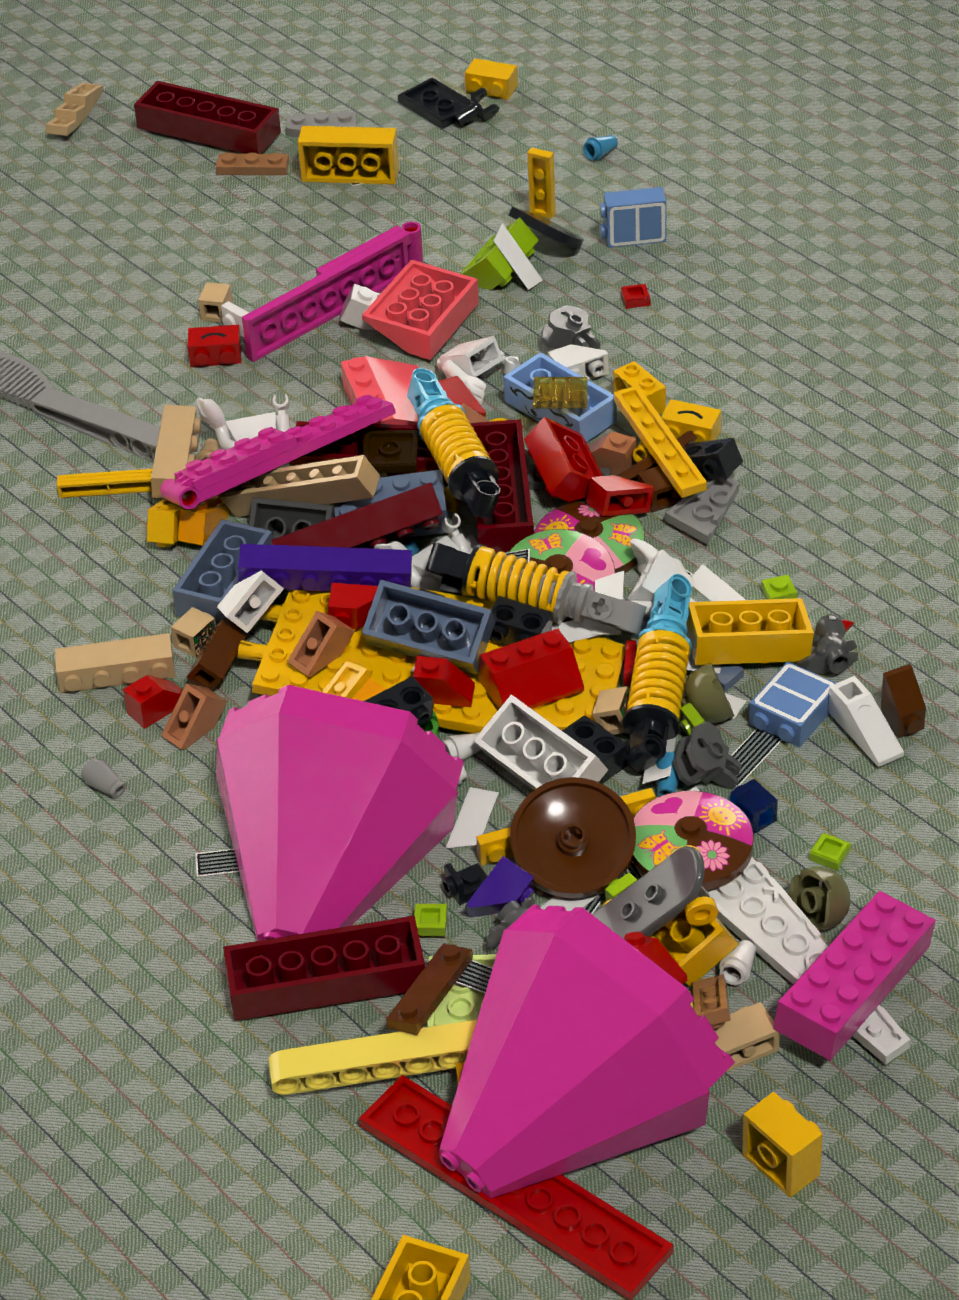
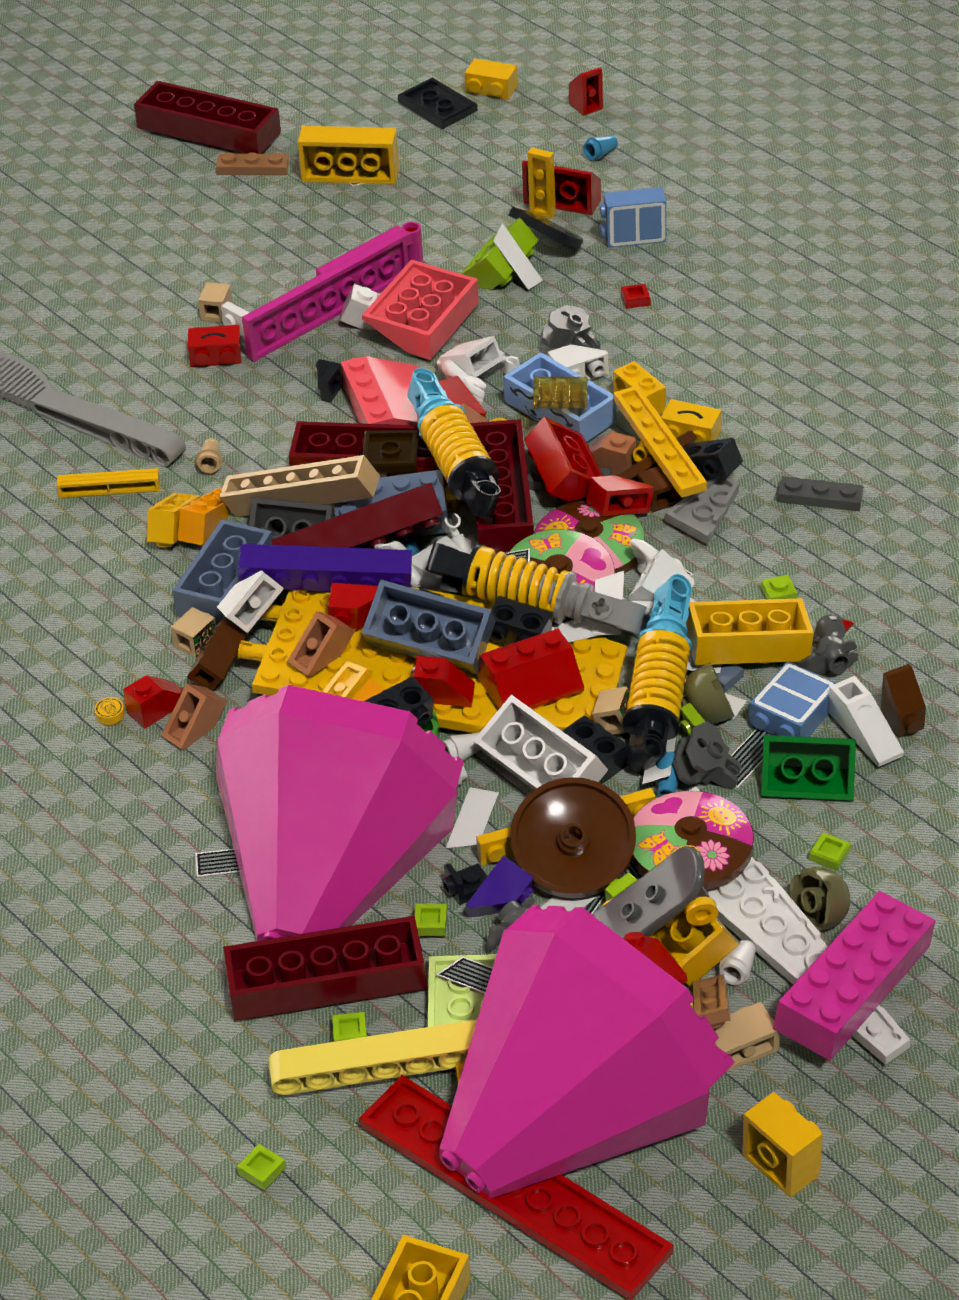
tan slope [46,82,103,136] -> none
tan brick [55,633,176,693] -> none
light grey cone [81,758,126,799] -> none
tan brick [151,404,201,498] -> none
dark pink hinge [160,395,396,509] -> none
white torso [196,394,290,450] -> none
light grey wing [287,111,357,138] -> none
reddish brown plate [386,944,473,1034] -> none
black piece [453,88,500,128] -> none
red beam [624,640,637,687] -> none
white sticker [692,564,746,601] -> none
clear blue brick [730,779,778,835] -> none
none -> yellow tile [94,697,125,725]
none -> lime plate [237,1144,286,1191]
none -> black bracket [316,359,343,403]
none -> lime plate [332,1012,367,1042]
none -> red slope [522,160,601,216]
none -> red slope [569,67,603,116]
none -> green slope [761,735,856,801]
none -> dark grey plate [778,476,864,512]

